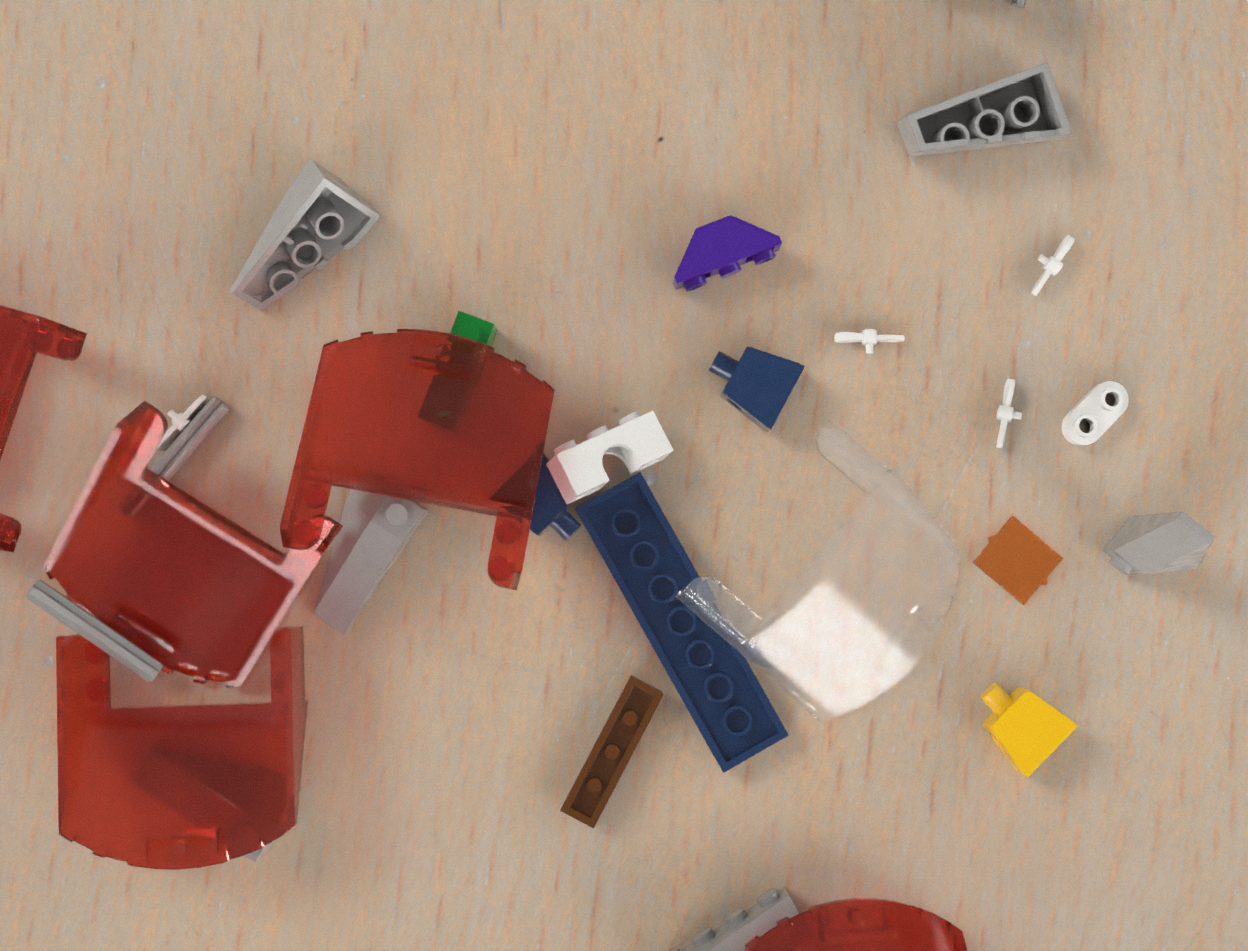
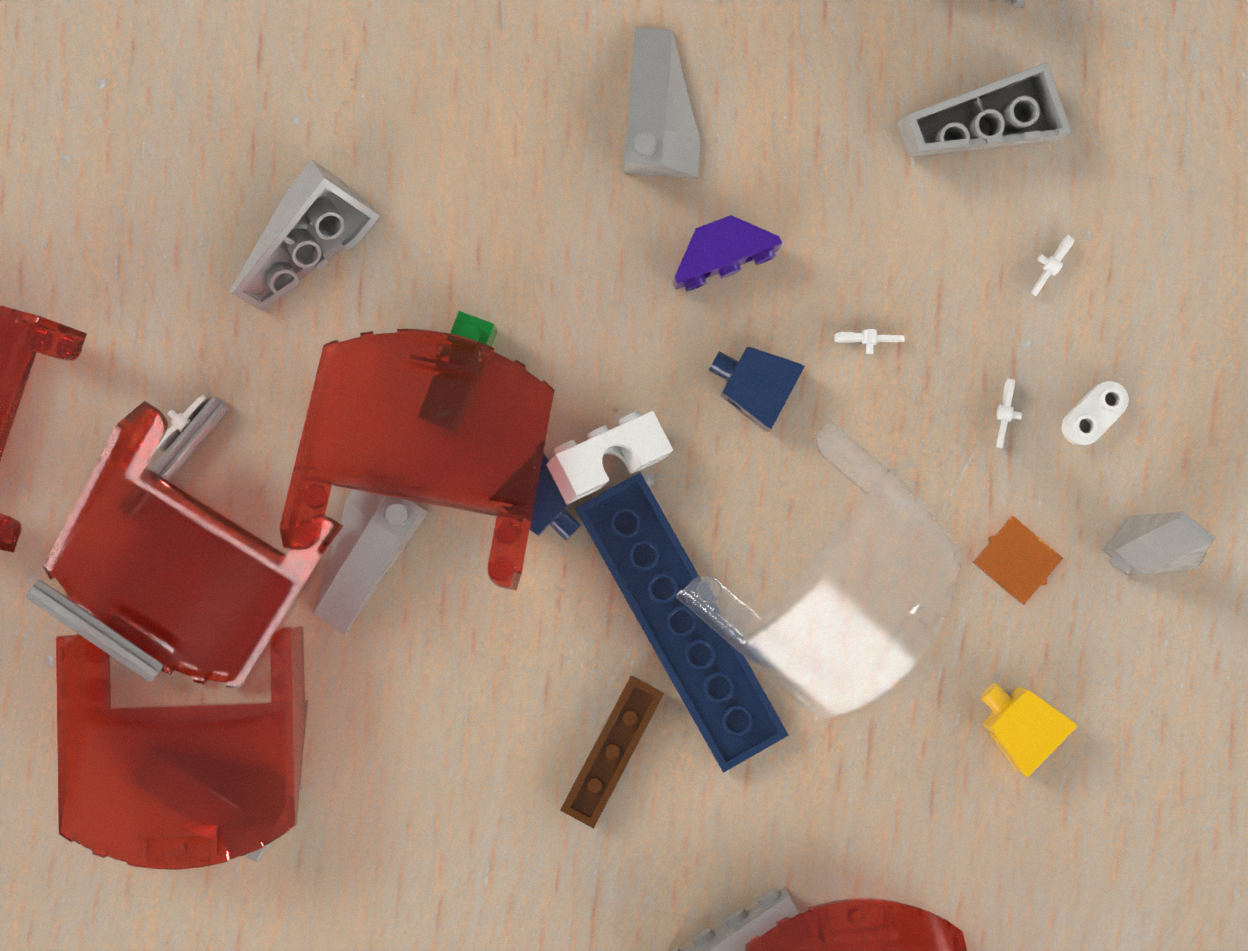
none -> light grey wedge [624,27,700,179]

